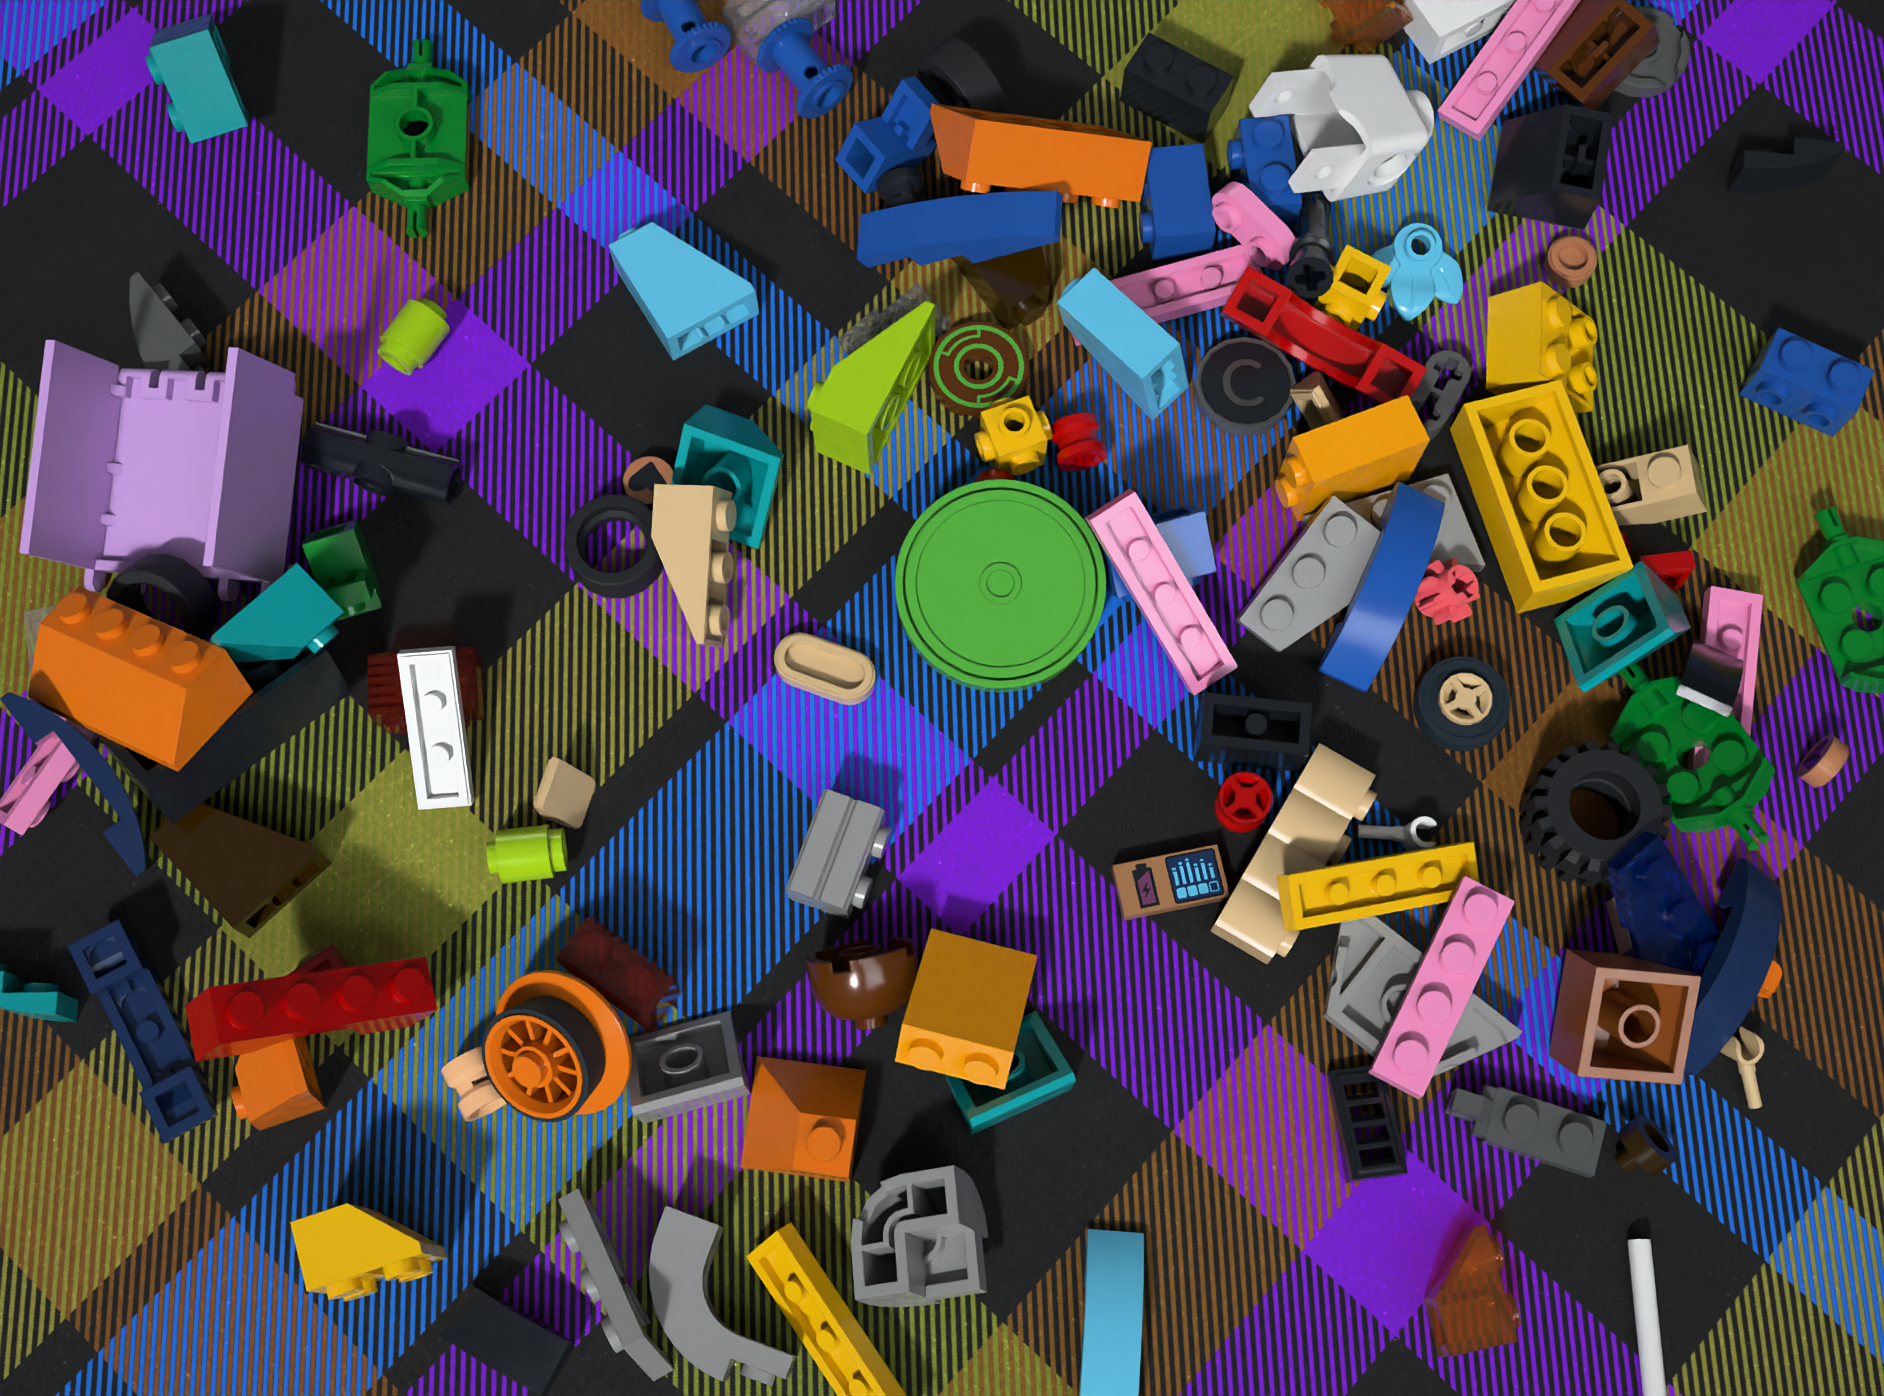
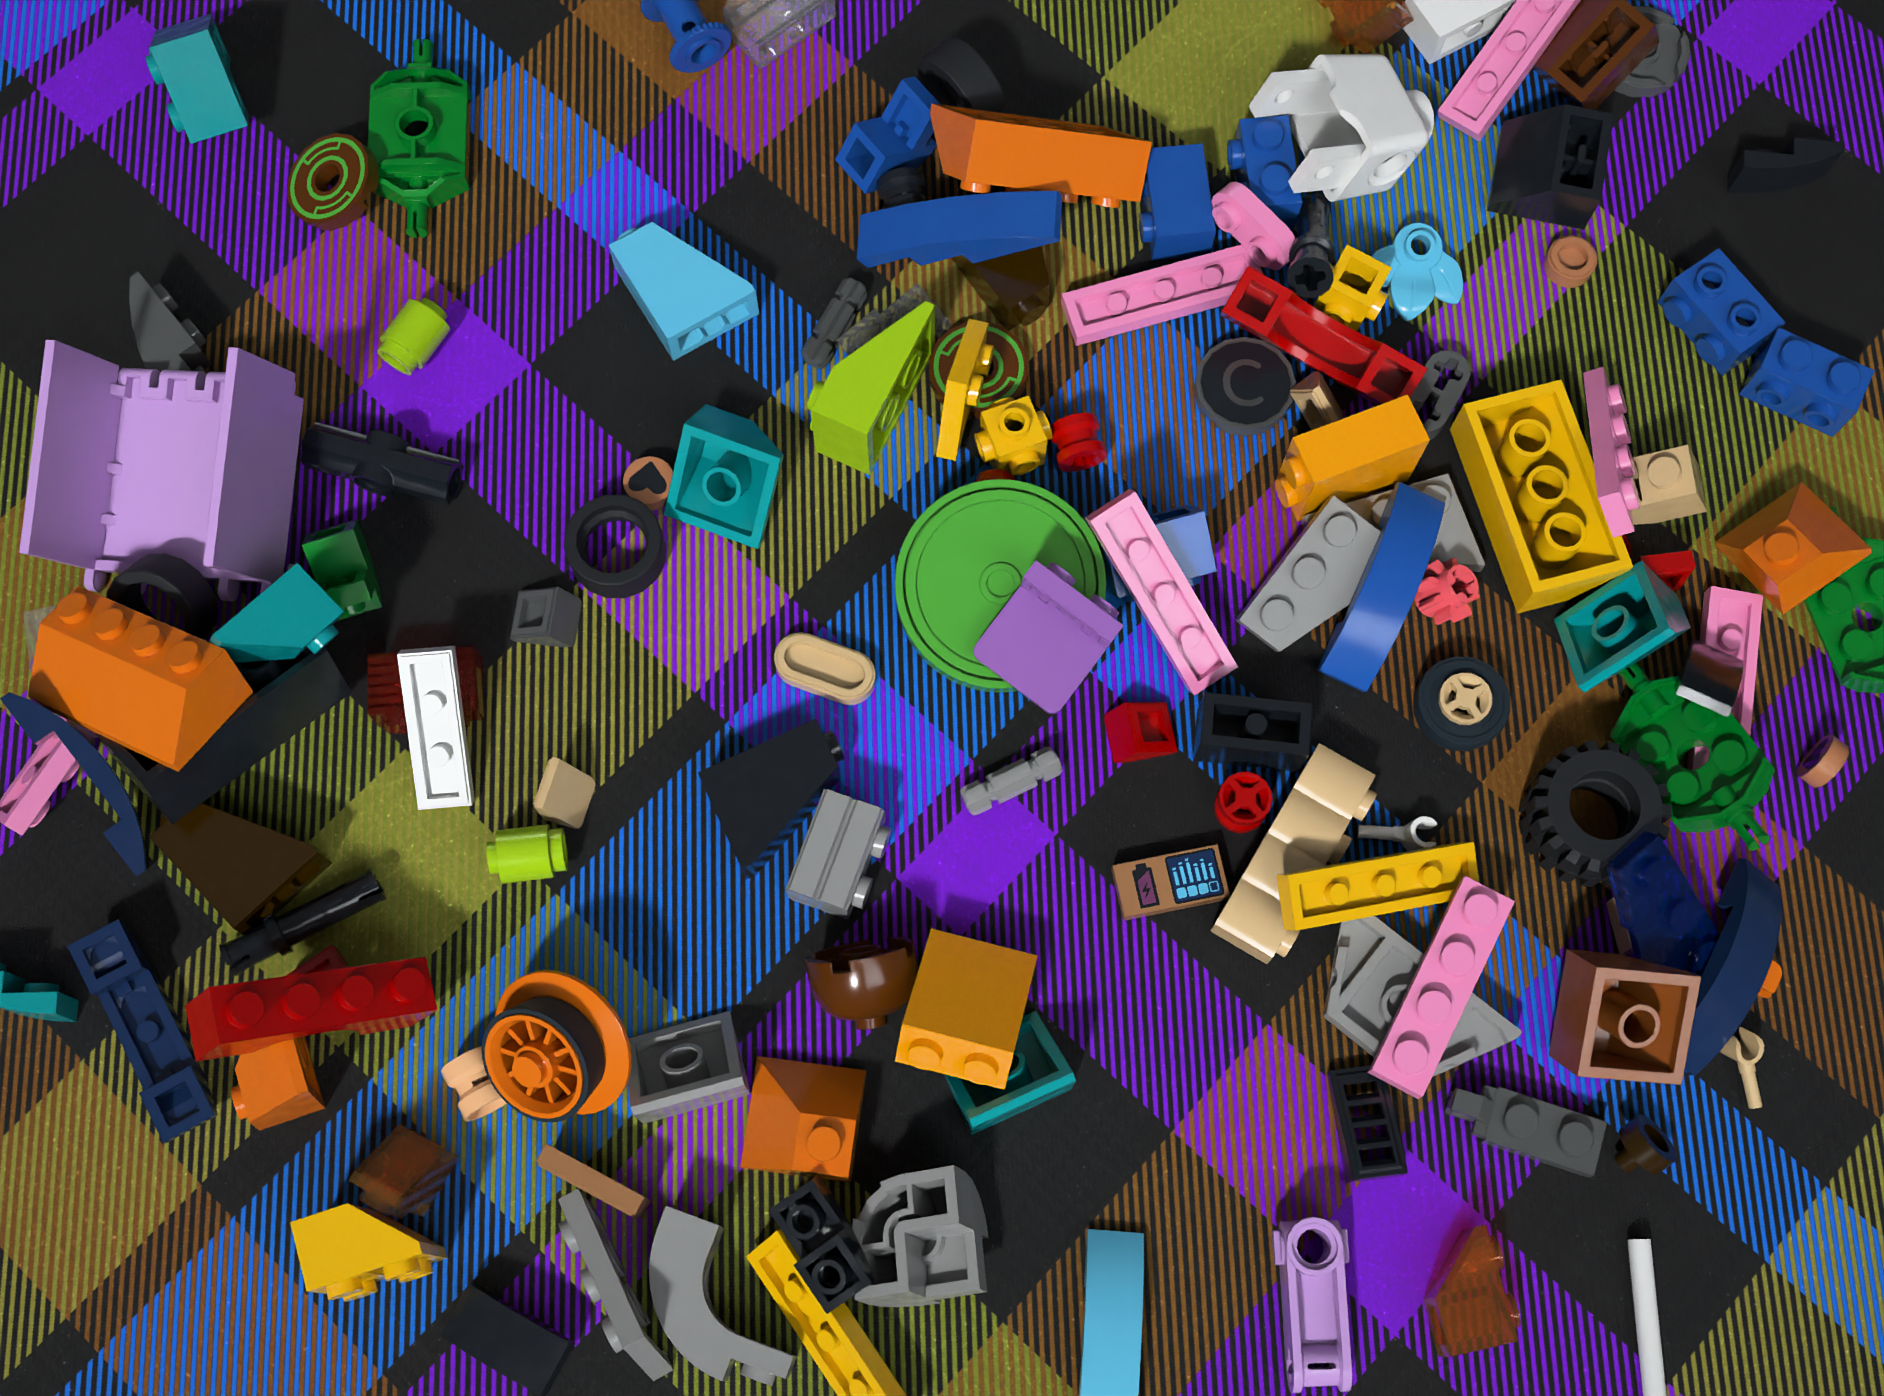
clear red brick [556,917,681,1032] -> none
tan slope [651,484,737,647] -> none
blue hose [757,17,853,119] -> none
medium azure slope [1057,268,1189,421] -> none
black brick [1120,32,1234,145] -> none
yellow slope [1486,281,1598,413] -> none
none -> black pin [219,868,387,976]
none -> reddish brown tile [287,133,379,231]
none -> clear orange slope [348,1124,460,1219]
none -> dark grey slope [510,587,582,647]
none -> medium nougat tile [536,1144,651,1220]
none -> black slope [698,719,845,879]
none -> black slope [768,1174,875,1314]
none -> dark grey axle [801,277,867,369]
none -> yellow wing [936,318,994,461]
none -> light grey axle [960,747,1063,815]
none -> medium lavender bracket [973,560,1124,714]
none -> red slope [1104,702,1178,763]
none -> lavender piece [1272,1217,1352,1393]
none -> bright pink plate [1583,367,1640,537]
none -> blue brick [1657,248,1786,376]
none -> orange slope [1715,481,1872,614]

